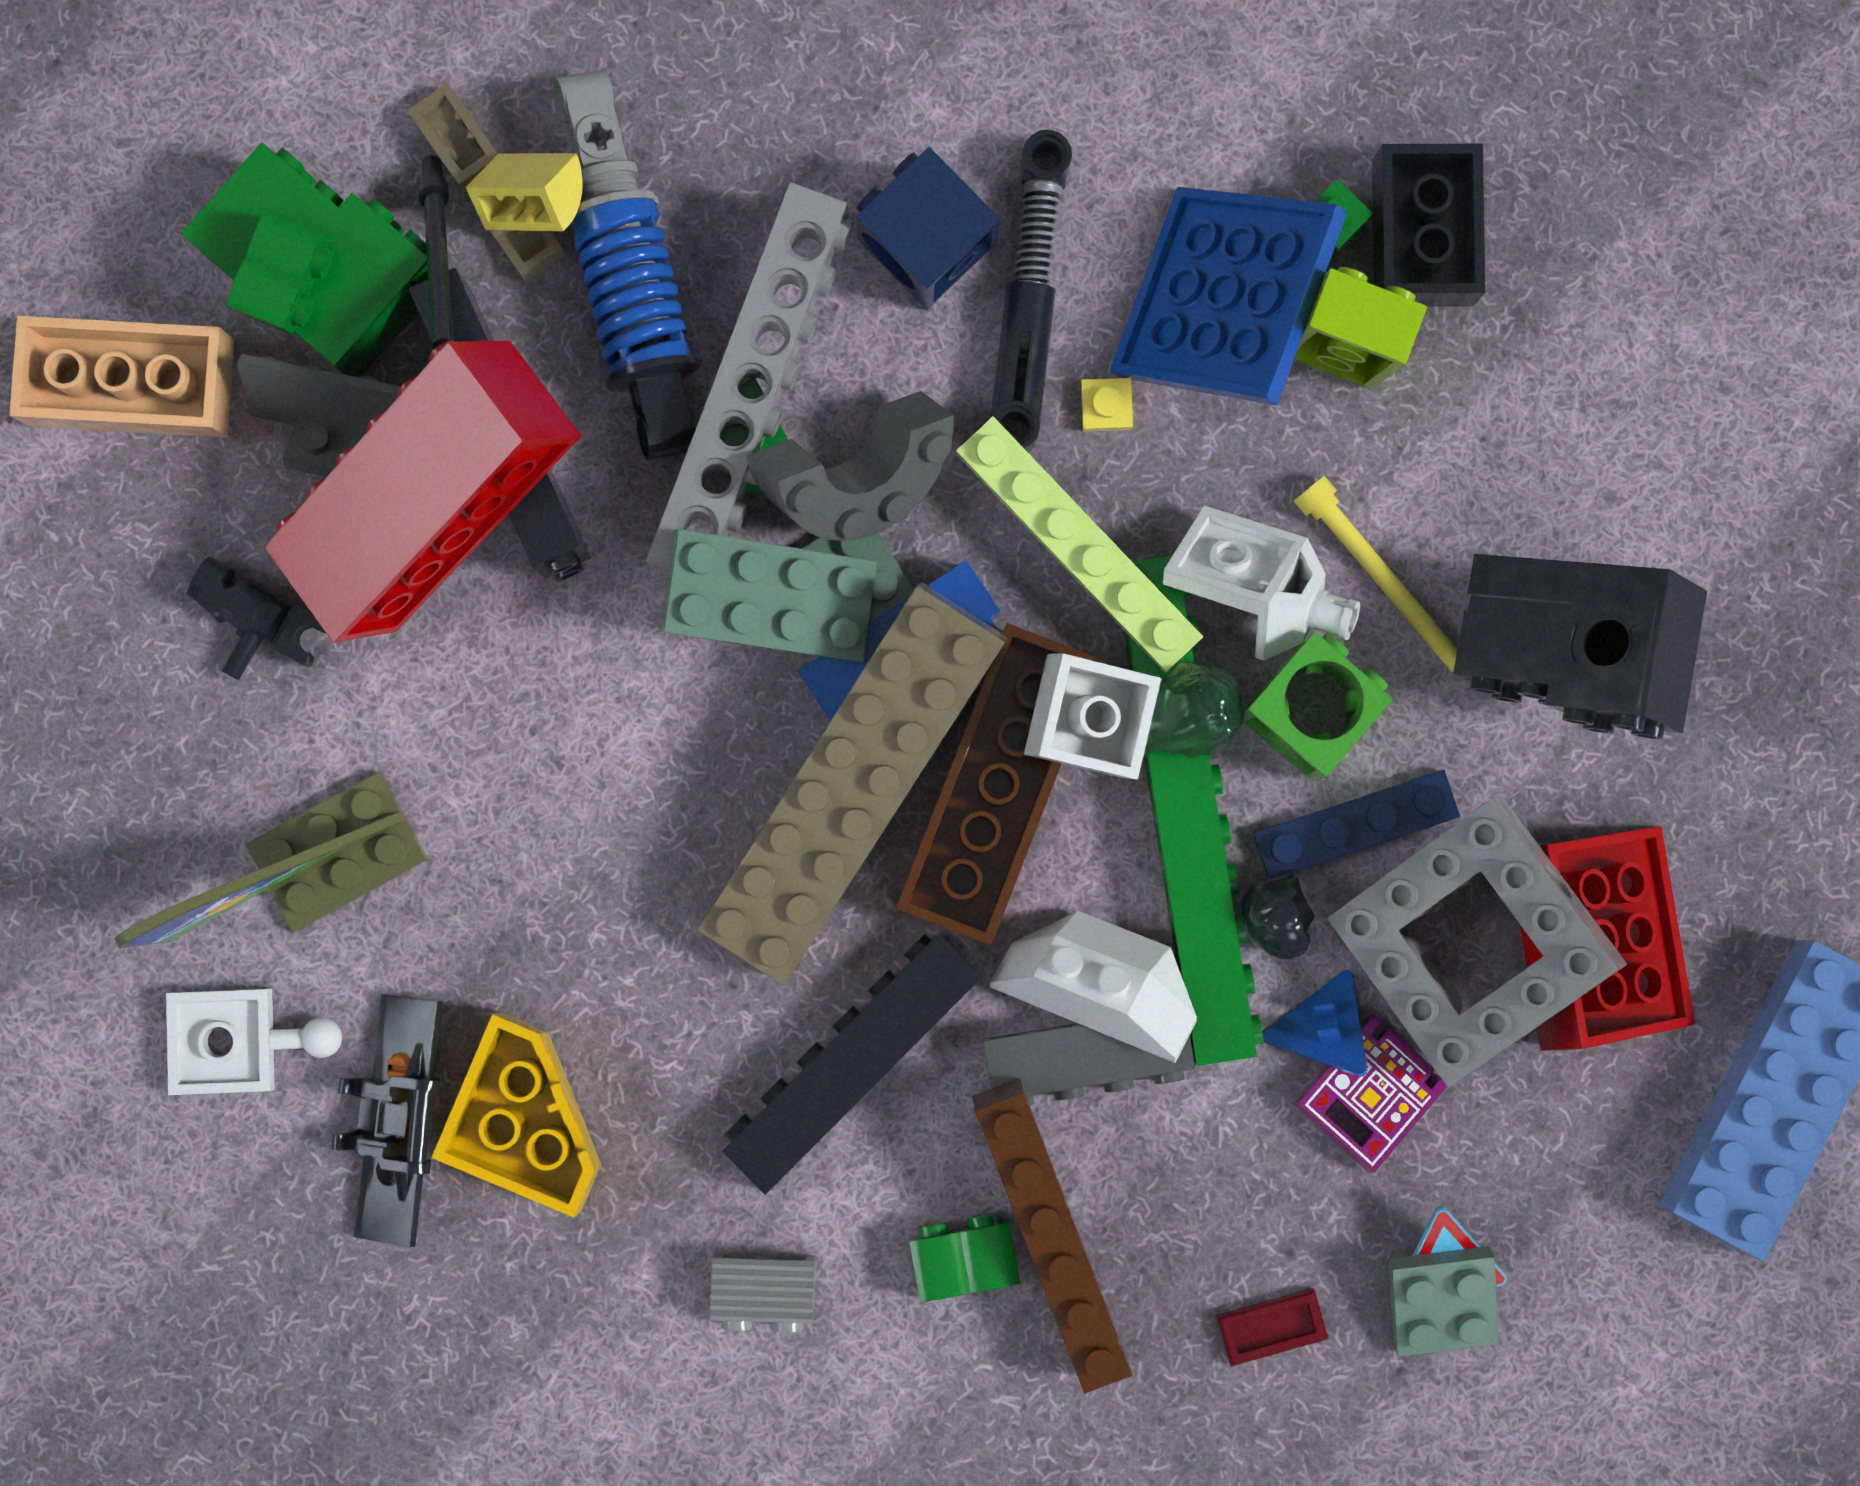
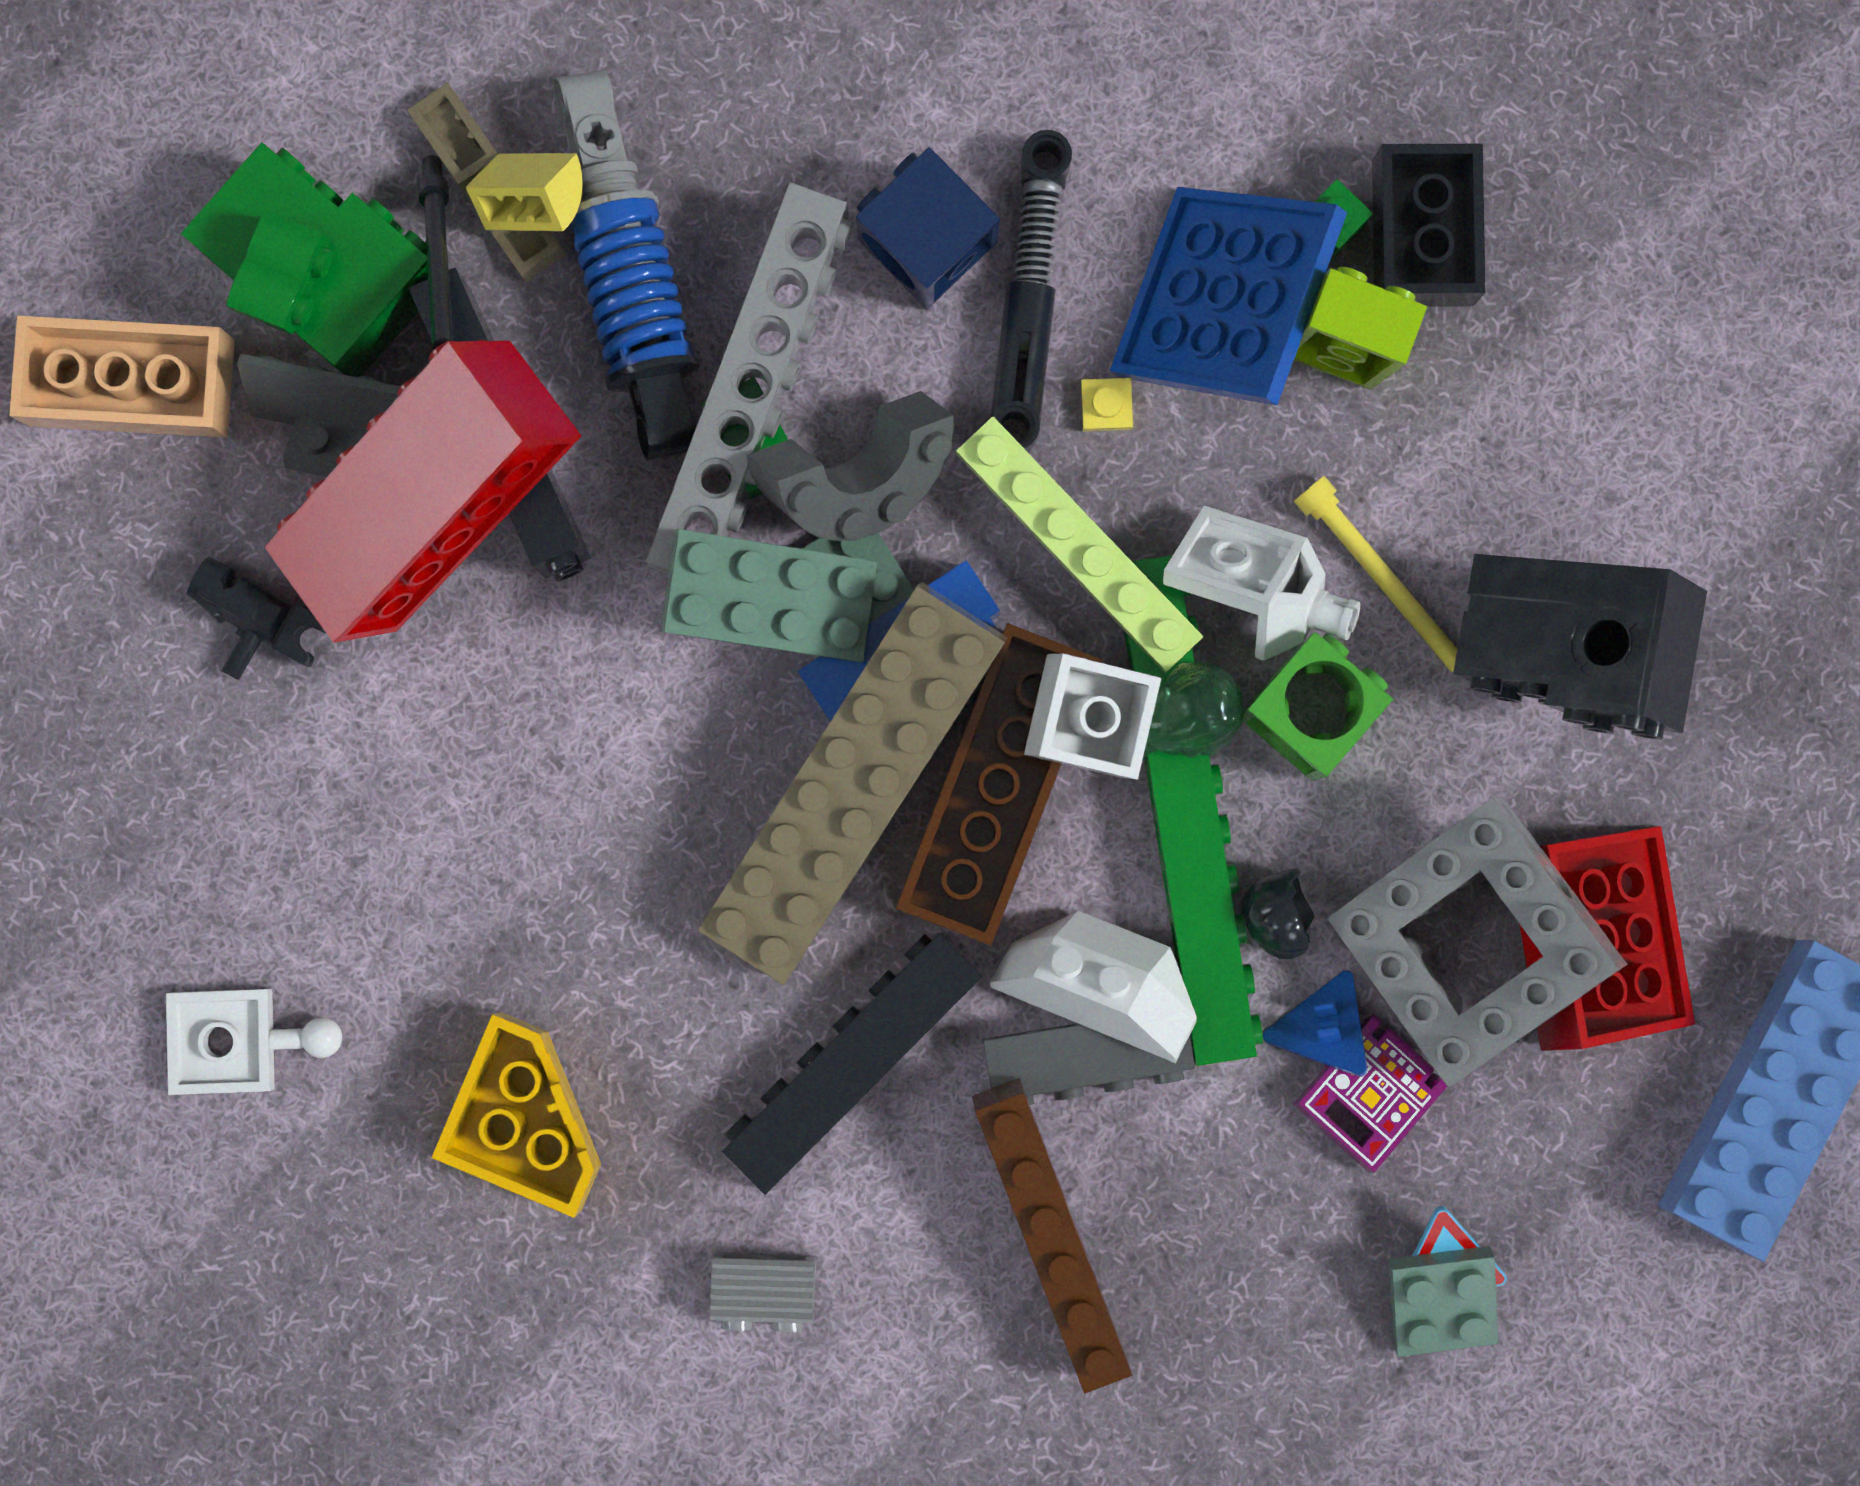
olive piece [114,772,428,949] -> none
black piece [332,994,443,1248] -> none
green brick [908,1212,1021,1302] -> none
dark red tile [1216,1288,1329,1367] -> none
dark blue plate [1252,770,1460,876] -> none

